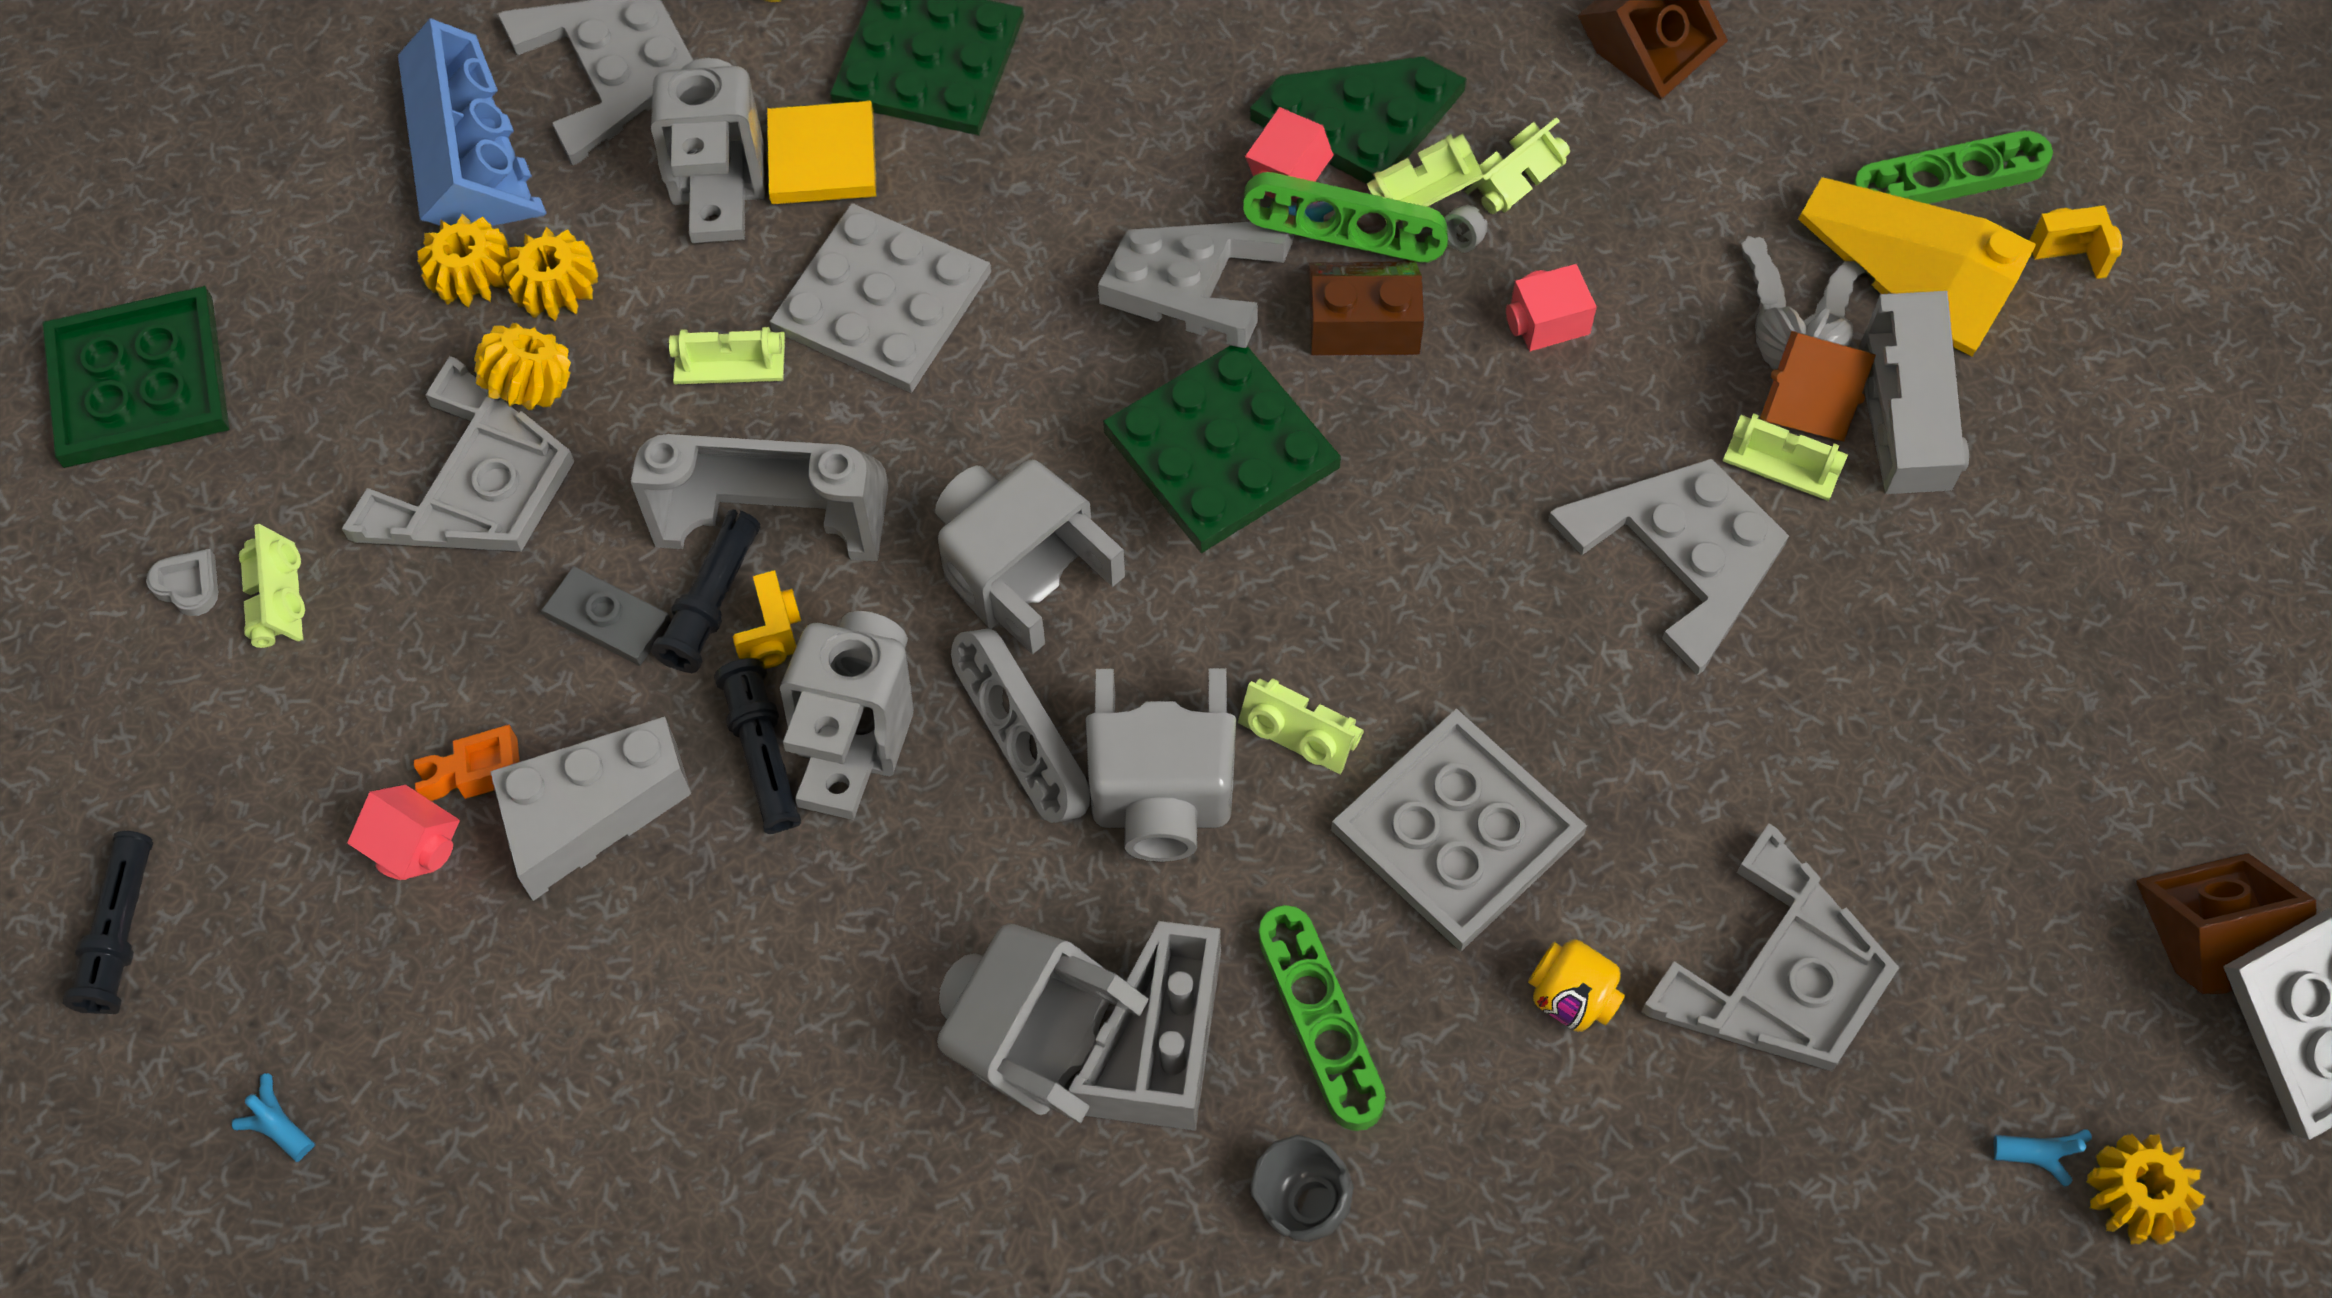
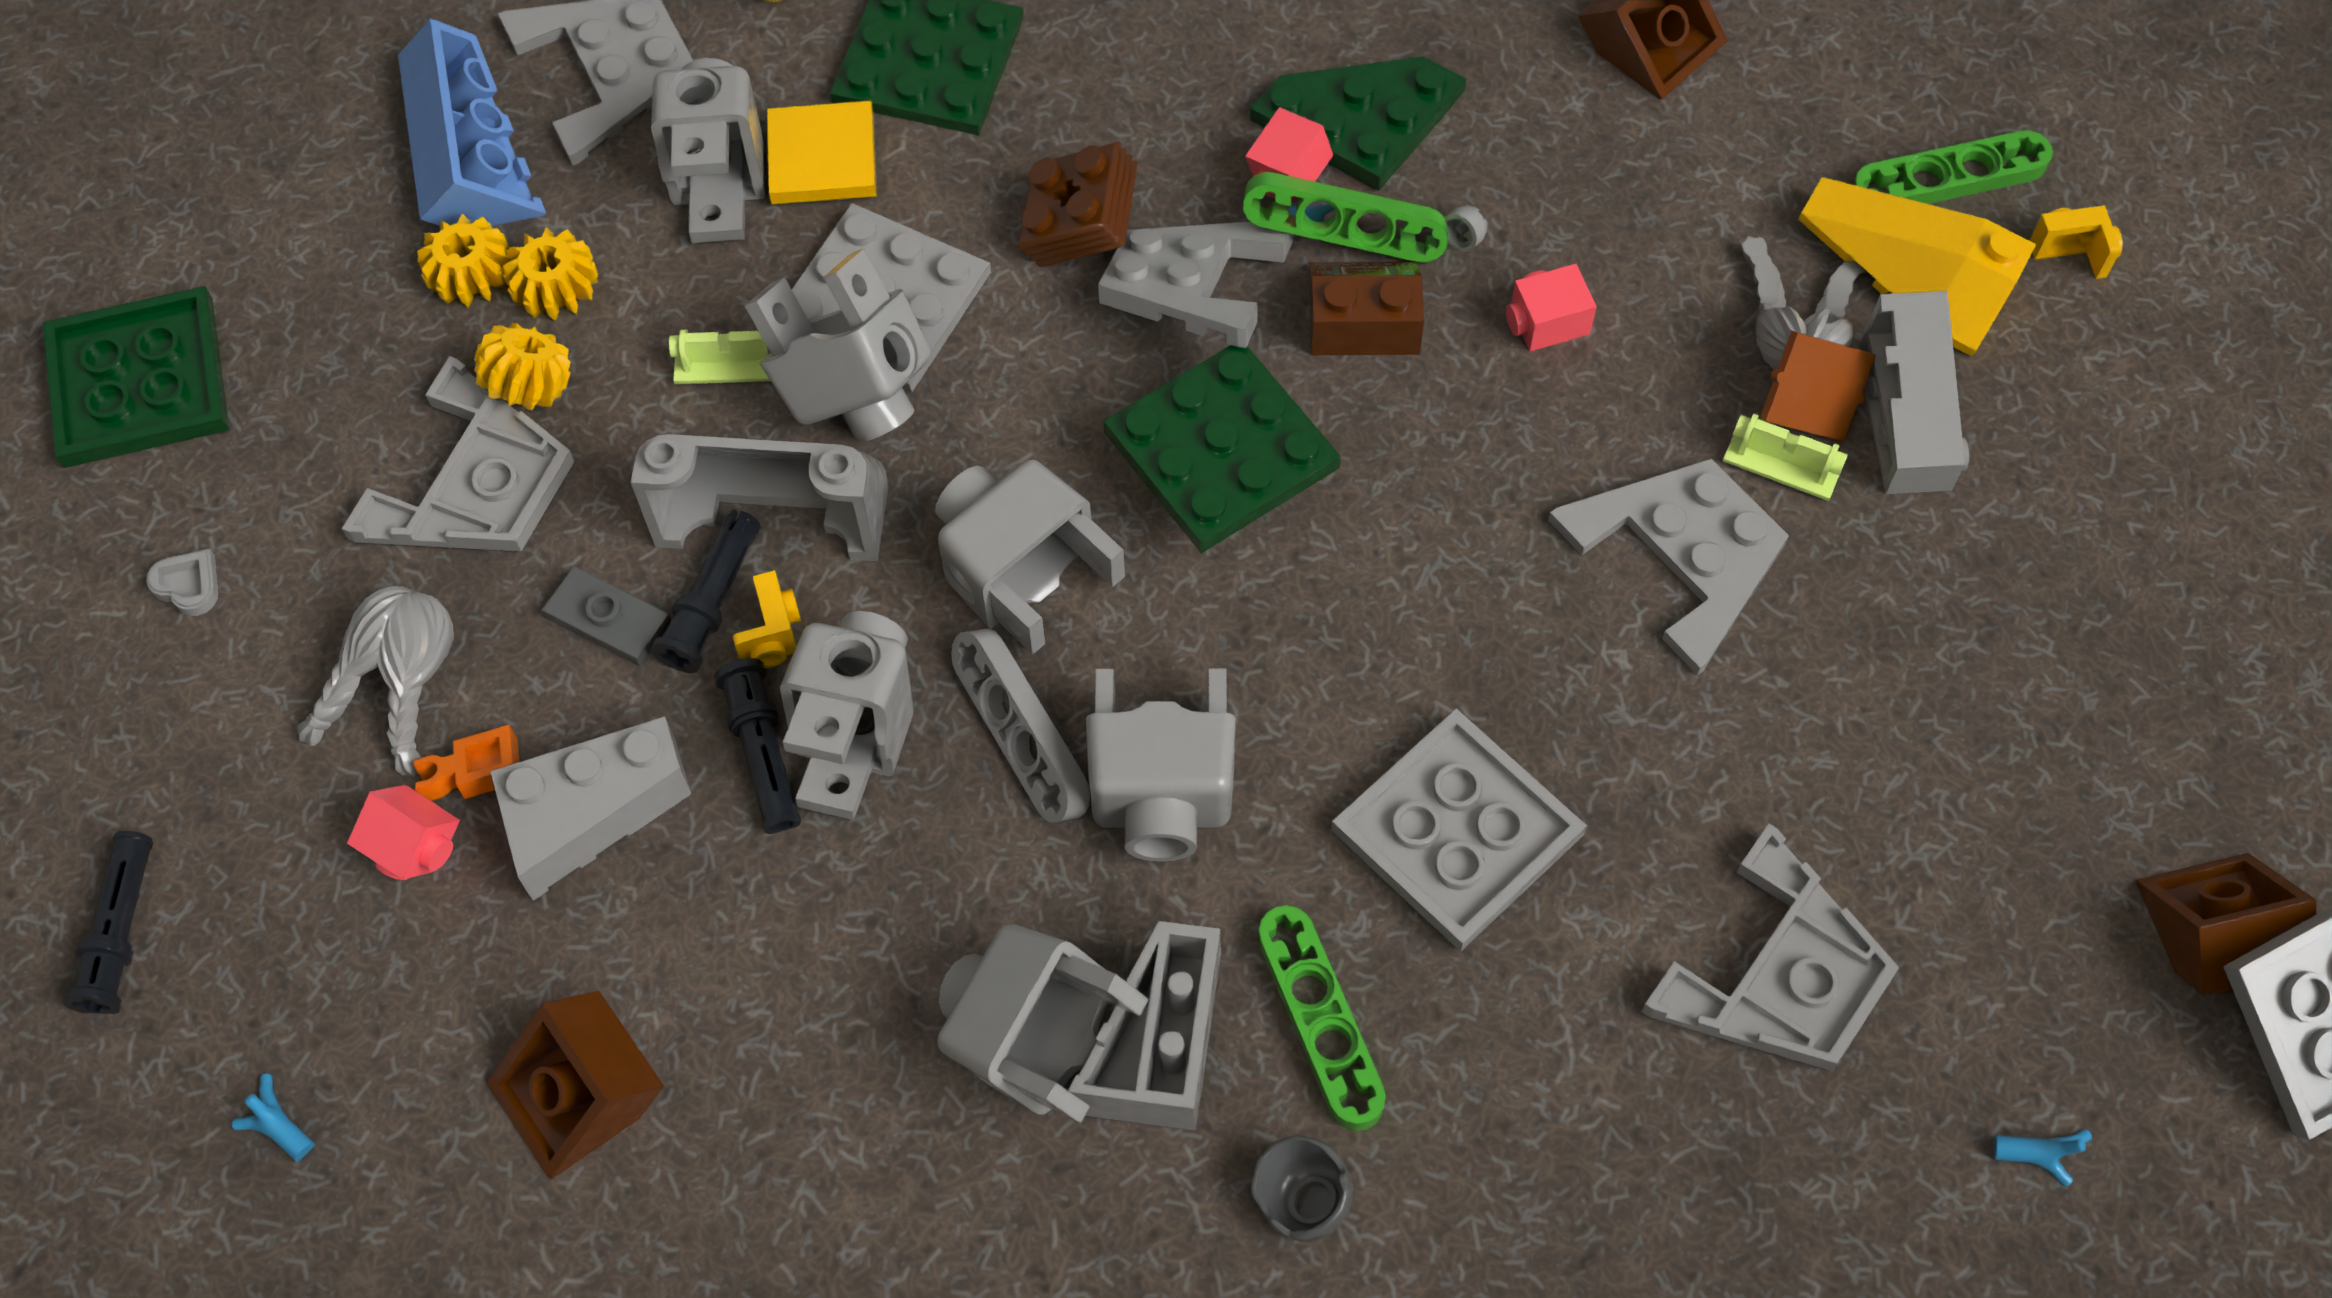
yellowish green hinge [239,524,305,648] -> none
yellowish green hinge [1238,678,1364,775] -> none
yellowish green hinge [1367,134,1484,223] -> none
yellowish green hinge [1464,117,1570,214] -> none
yellow head [1528,939,1625,1032] -> none
yellow gear [2086,1133,2205,1245] -> none
none -> light grey hair [297,586,454,777]
none -> reddish brown slope [487,991,664,1179]
none -> light grey piece [745,248,931,442]
none -> reddish brown brick [1018,142,1138,267]

